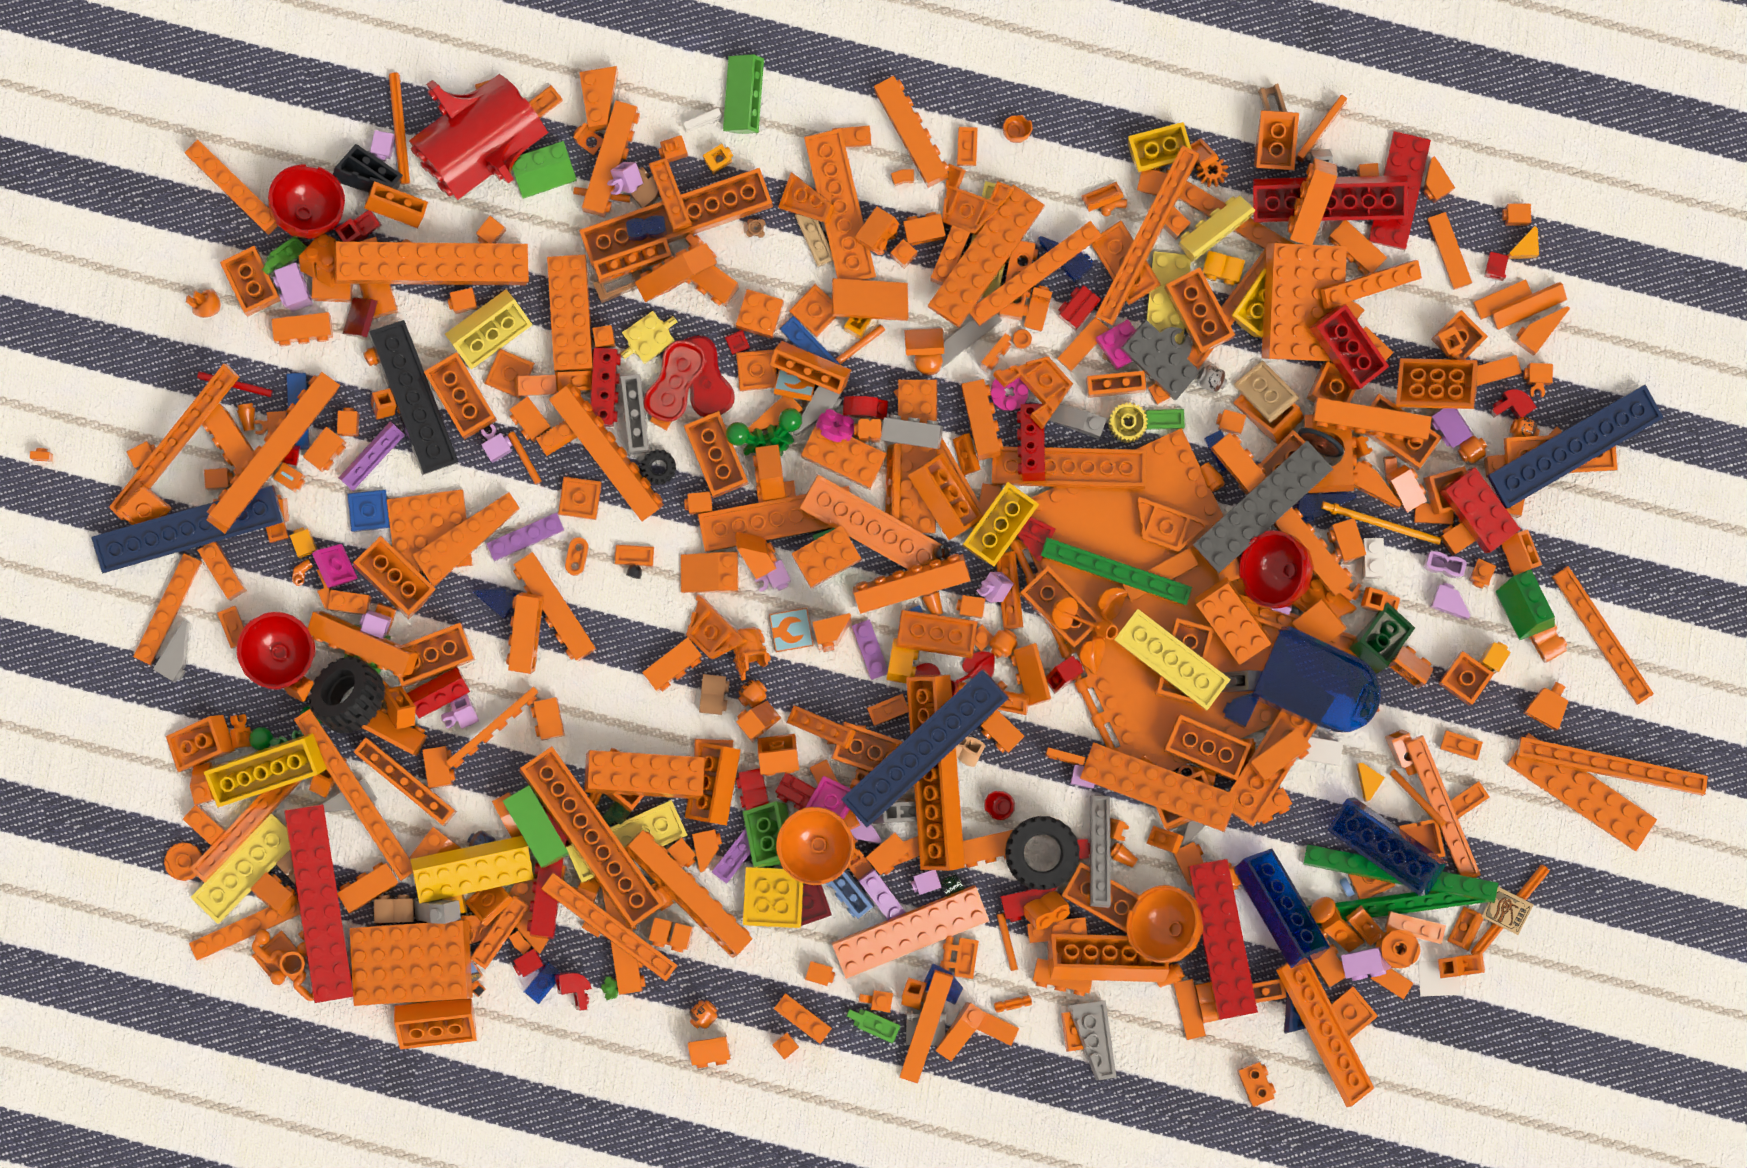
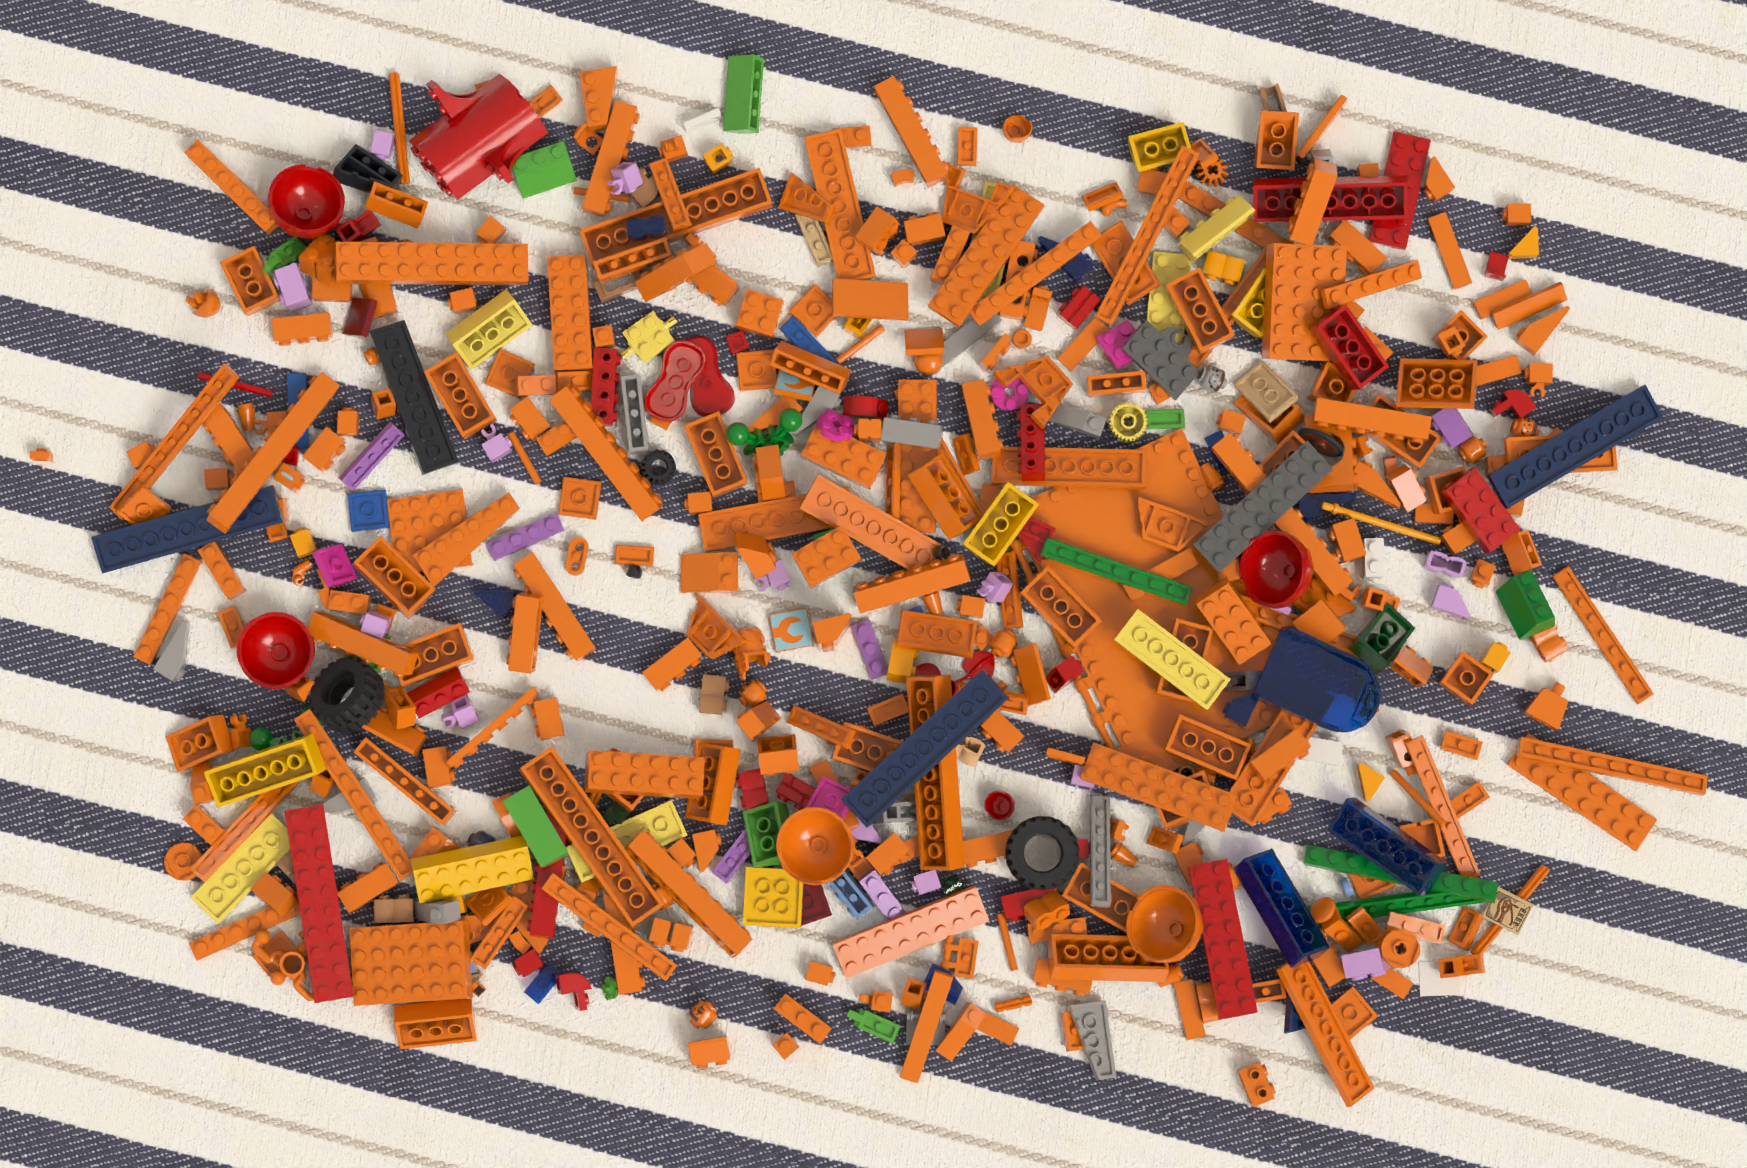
medium nougat plate [746,219,766,238] -> none
orange plant [1052,588,1129,673] -> none

